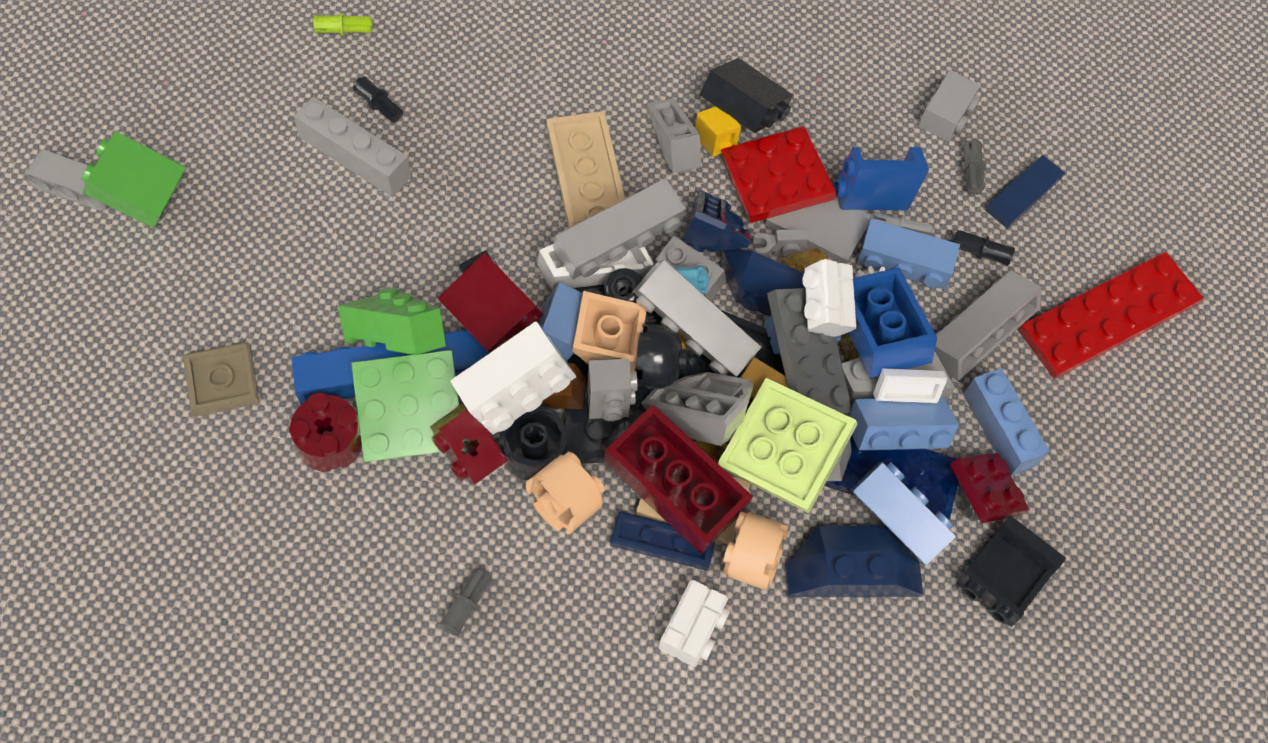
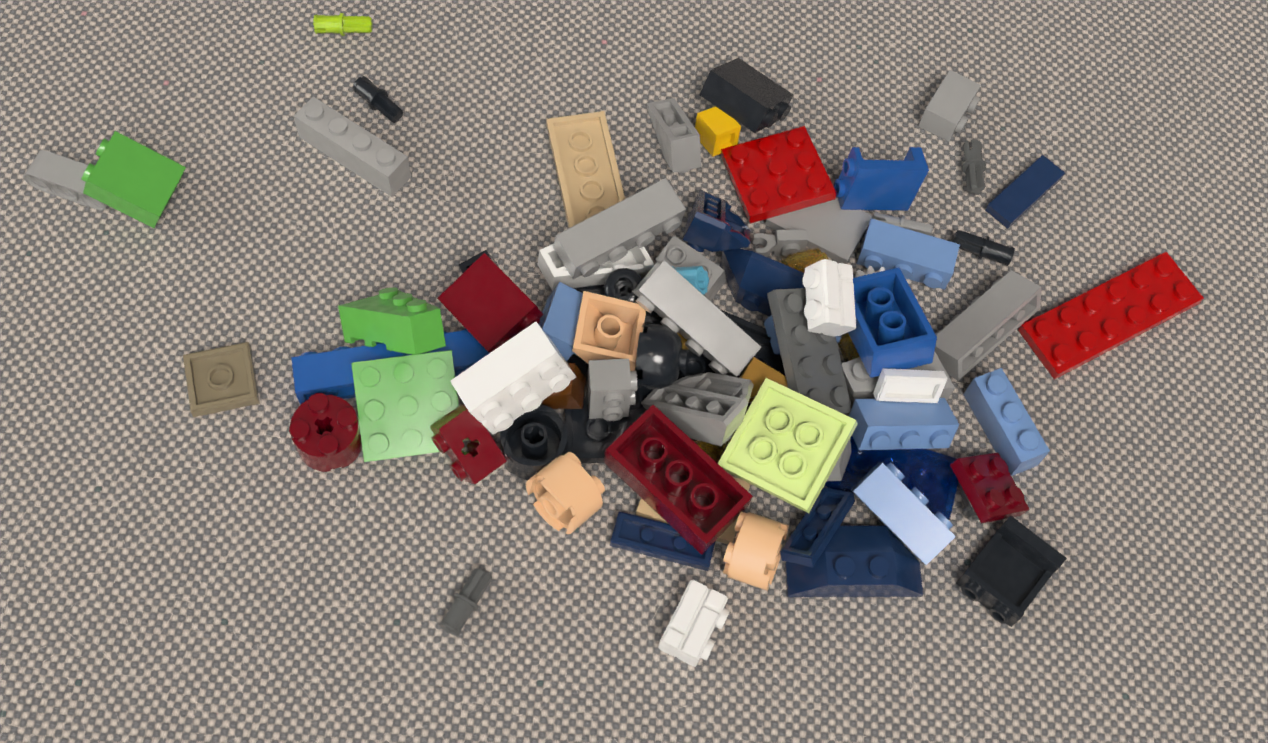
none -> dark blue tile [780,487,855,568]

